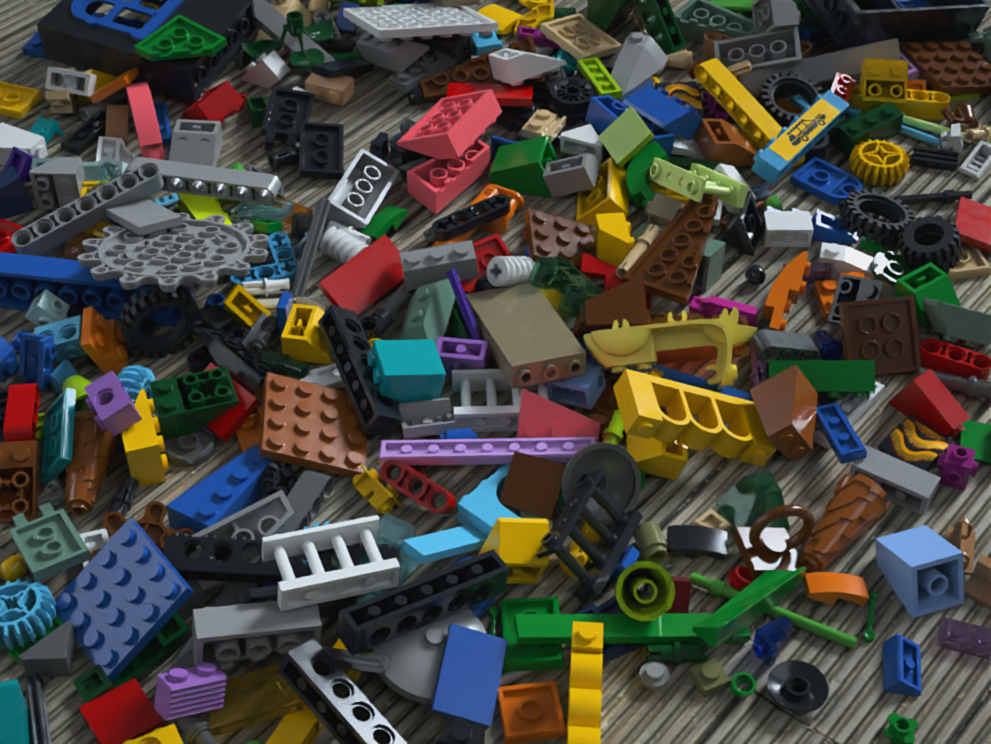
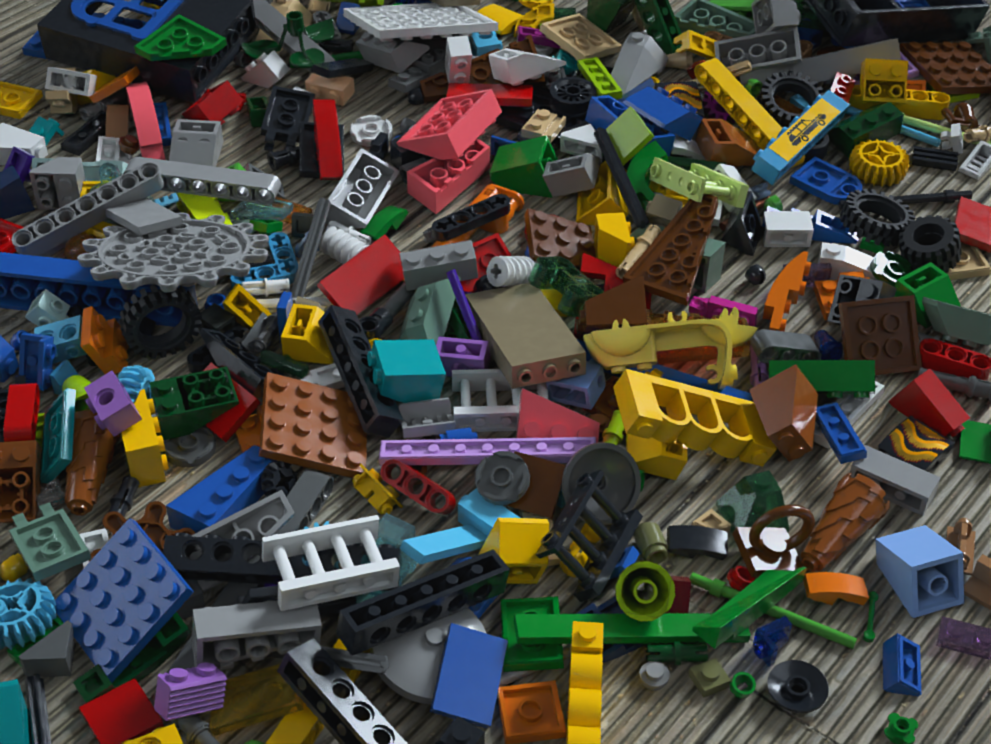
green hinge [489,606,501,636] -> none
magenta brick [936,443,978,490] -> none
none -> reddish brown plate [119,135,140,155]
none -> red slope [313,99,343,180]
none -> white tile [350,115,393,147]
none -> white brick [445,36,472,83]
none -> dark grey tile [474,451,530,505]
none -> black axle [594,127,649,229]
none -> yellow hinge [673,30,717,62]
none -> bright green hinge [744,78,763,97]

